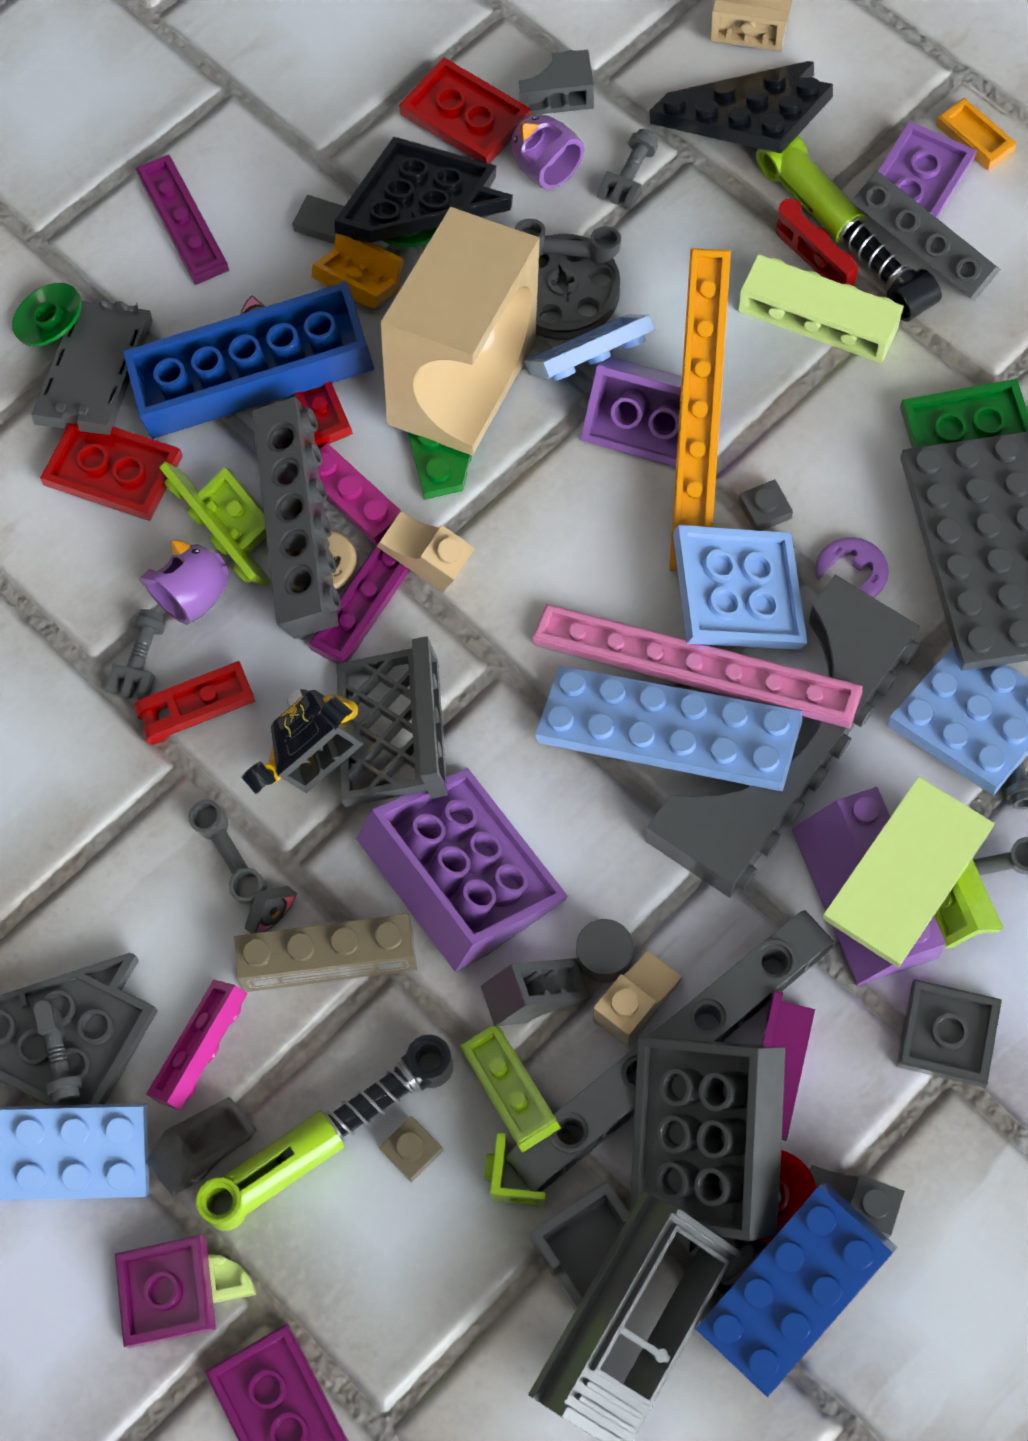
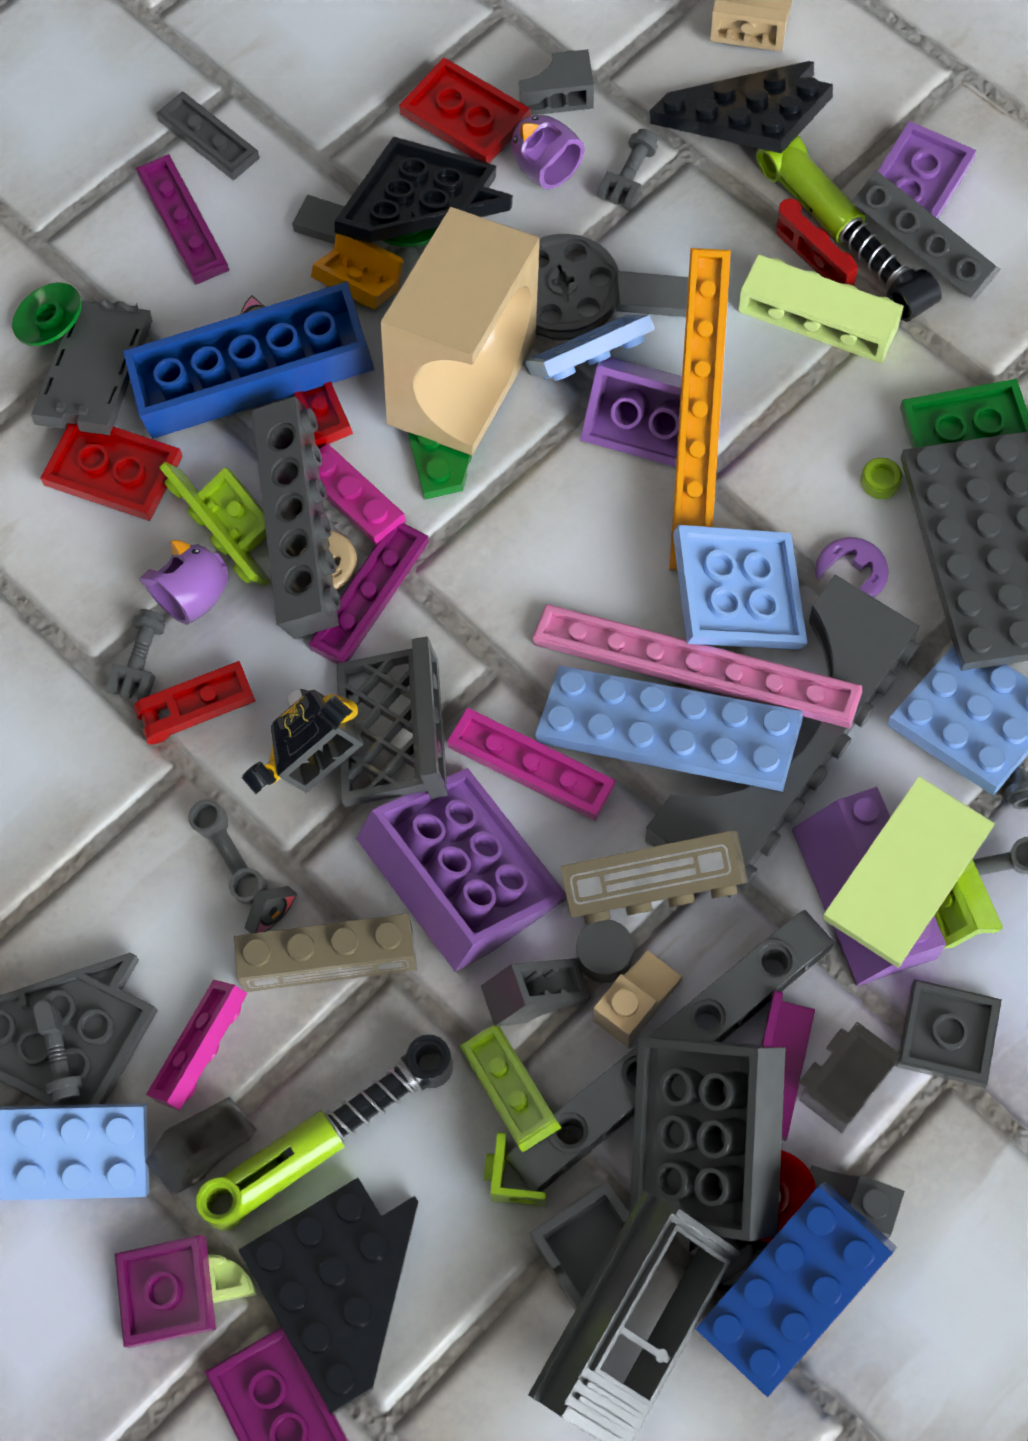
tan arch [376,511,475,593] -> none
dark tan plate [379,1116,444,1183] -> none
dark grey bar [515,218,621,263] -> none
dark grey plate [738,479,793,531] -> none
light orange tile [936,97,1017,171] -> none
none -> dark grey tile [157,91,260,181]
none -> black wing [239,1178,418,1416]
none -> dark pink plate [447,707,615,821]
none -> dark tan brick [561,831,748,924]
none -> dark grey tile [614,271,688,317]
none -> clear smoke brick [799,1021,901,1134]
none -> lime tile [861,457,902,499]

